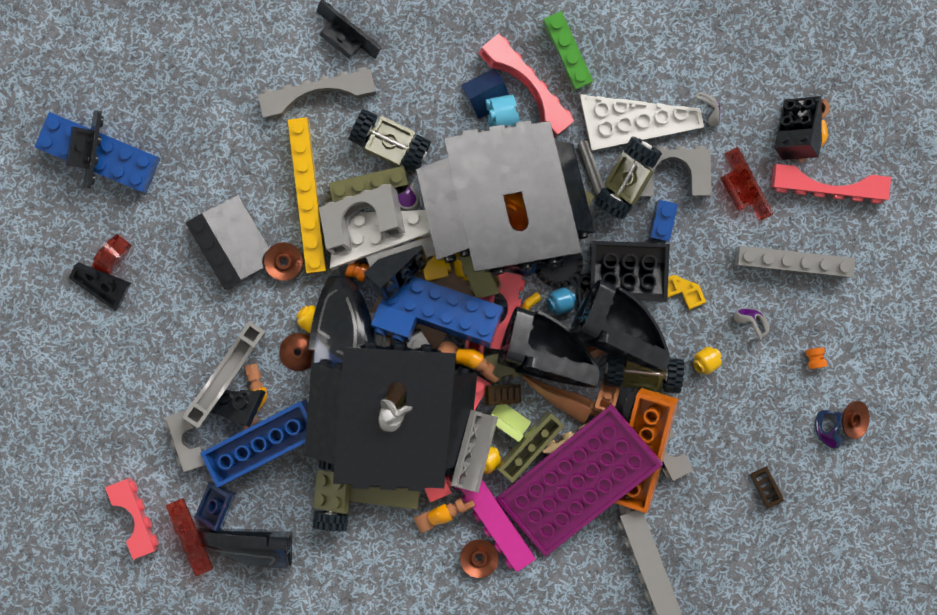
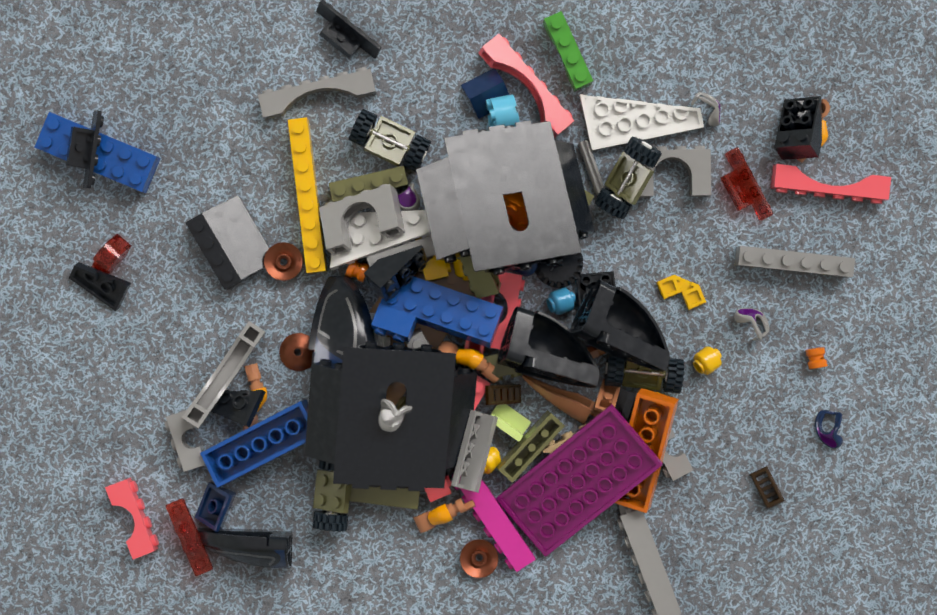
yellow head [296,305,316,333] -> none
yellow arm [521,292,541,310] -> none
black slope [590,240,670,302] -> none
blue brick [648,200,678,243] -> none
copper dish [842,401,870,439] -> none

